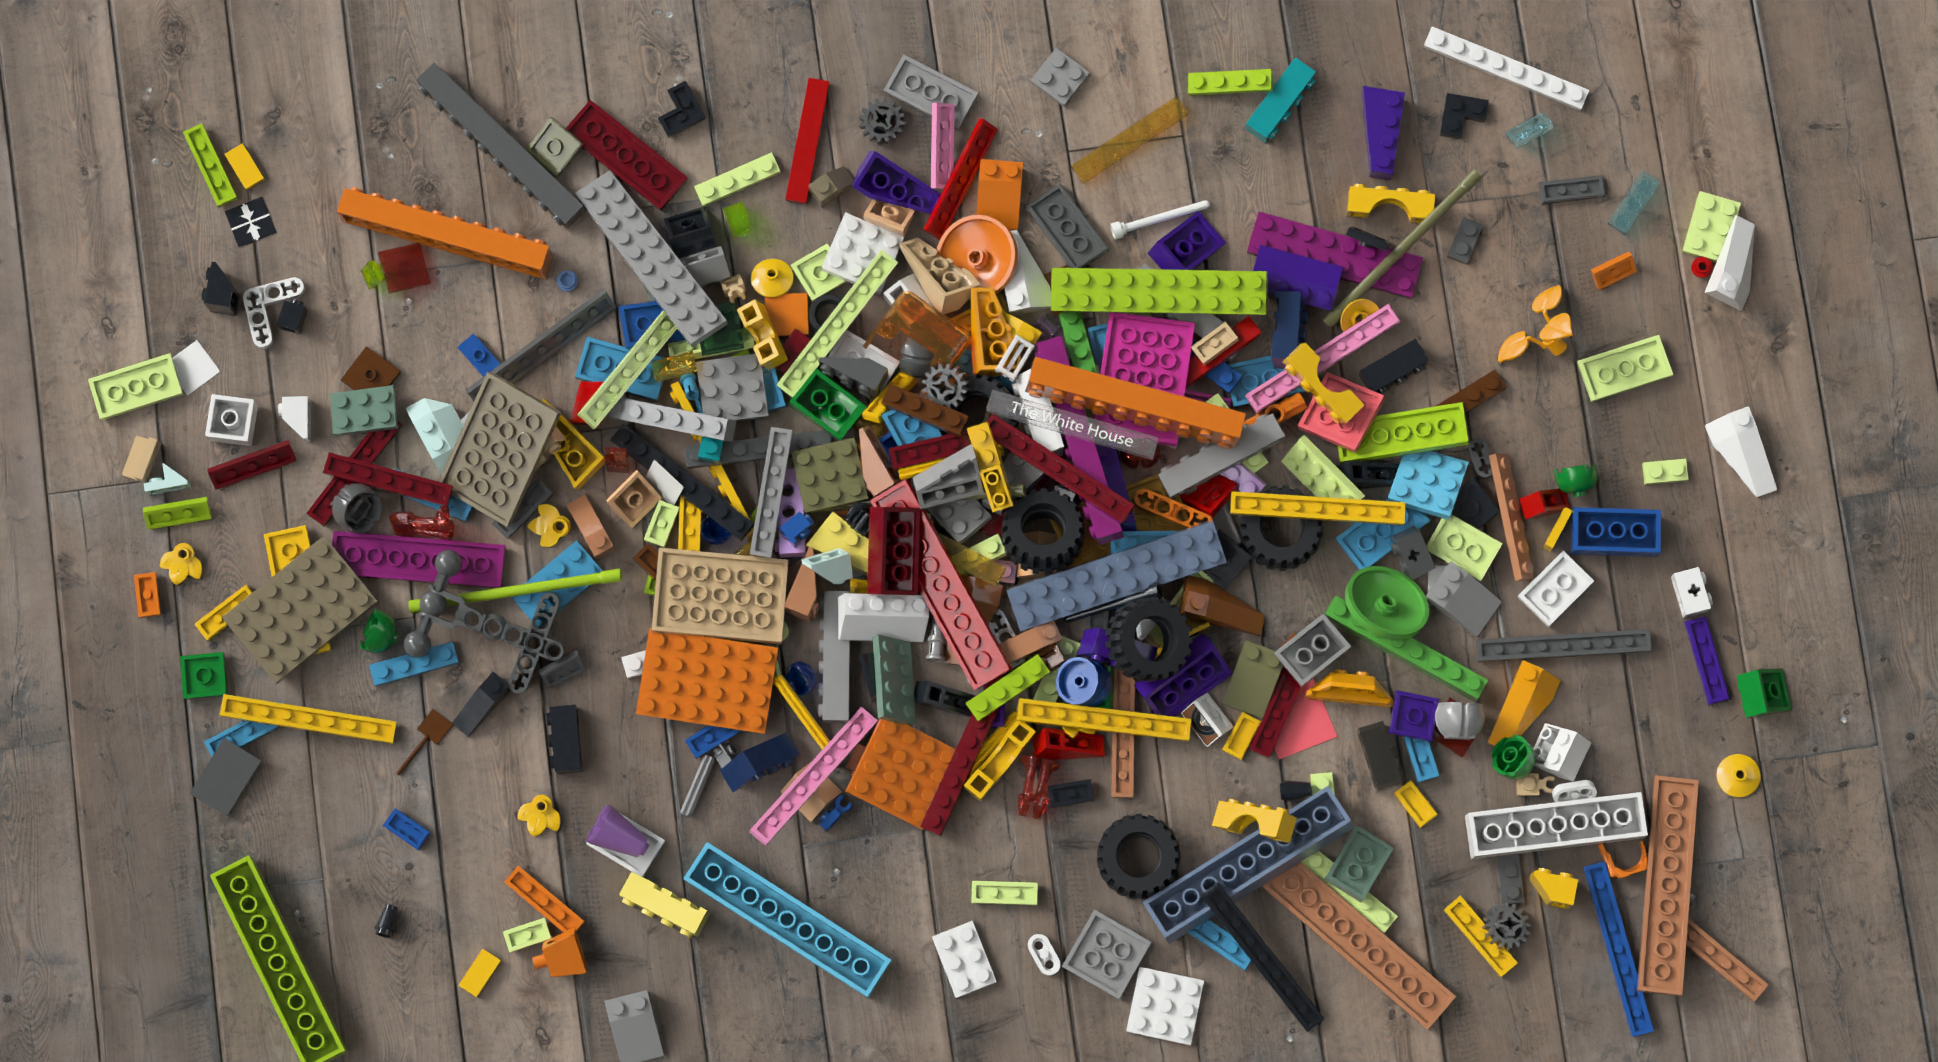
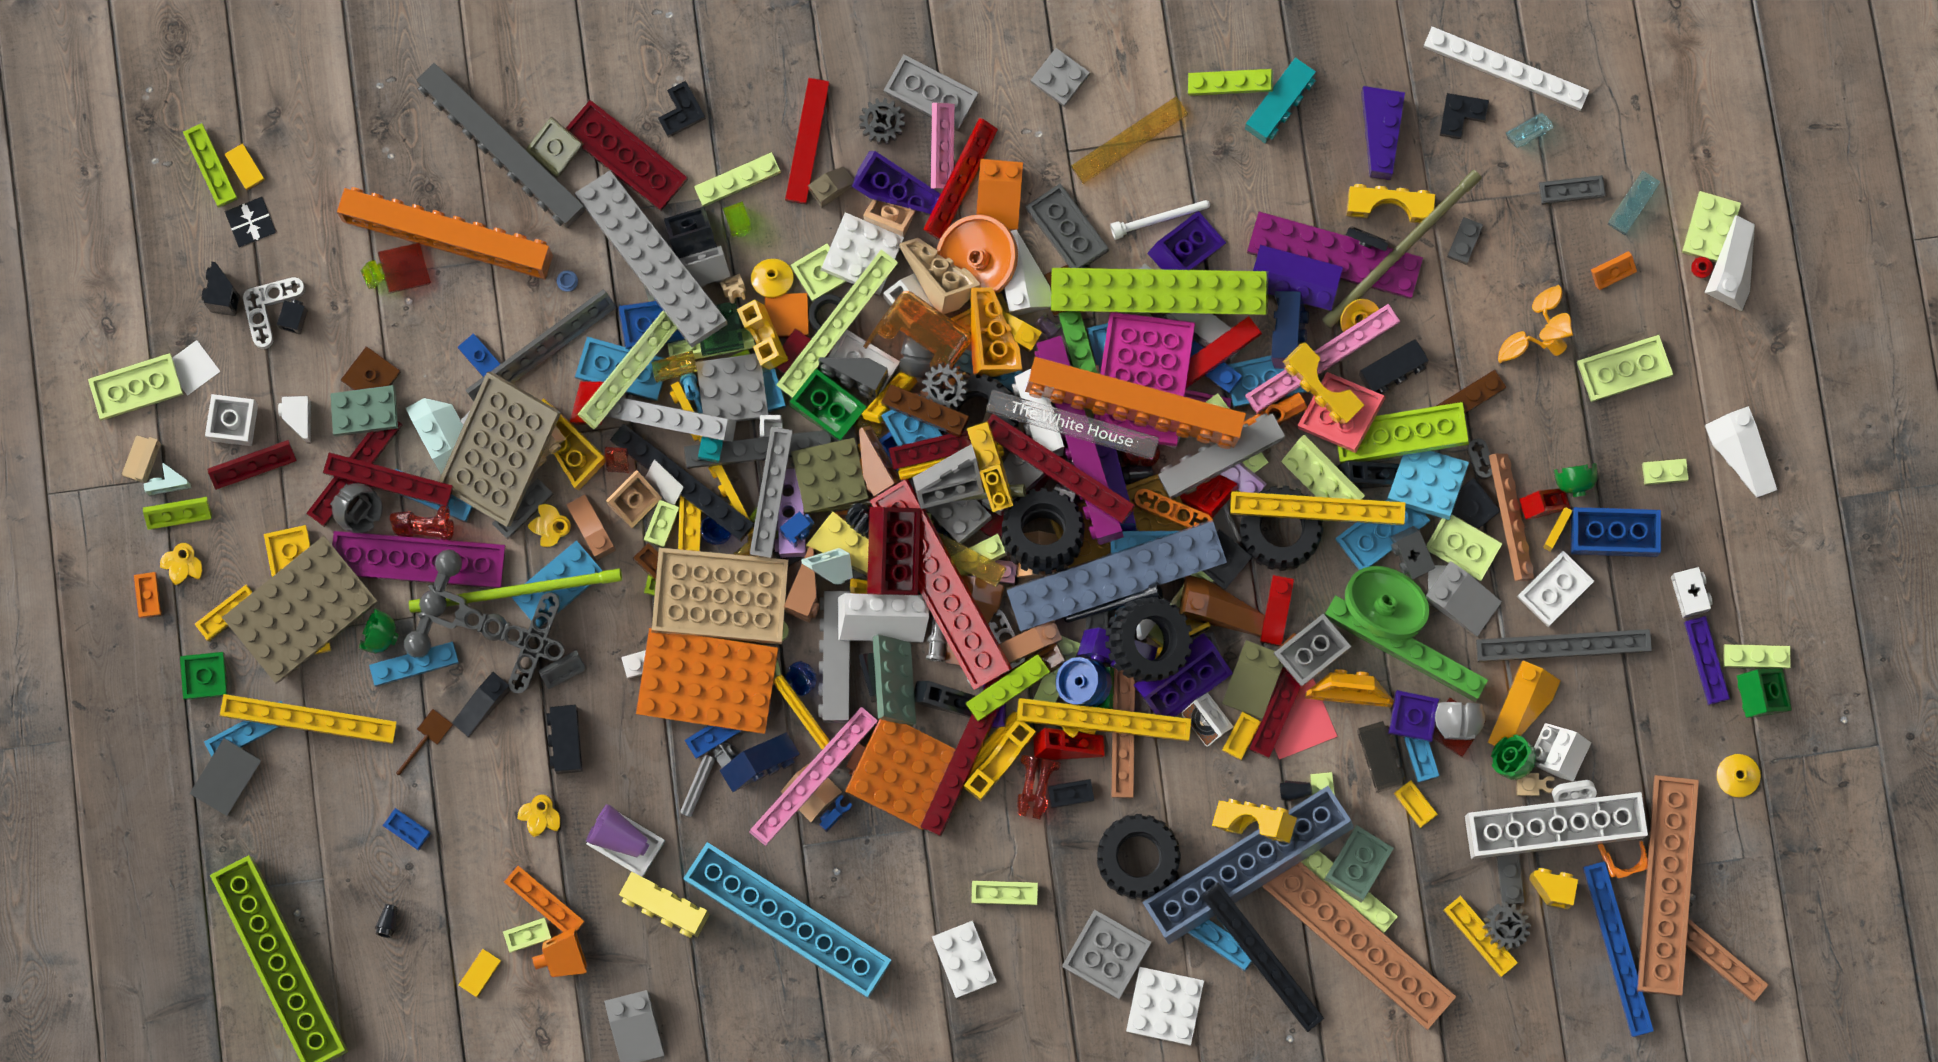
white tile [995,335,1035,382] -> none
white plate [1028,934,1060,976] -> none
tan plate [1191,322,1239,366] -> none
none -> white panel [760,415,783,437]
none -> black cone [1121,464,1153,485]
none -> red slope [1260,575,1294,646]
none -> yellowish green plate [1724,644,1790,669]

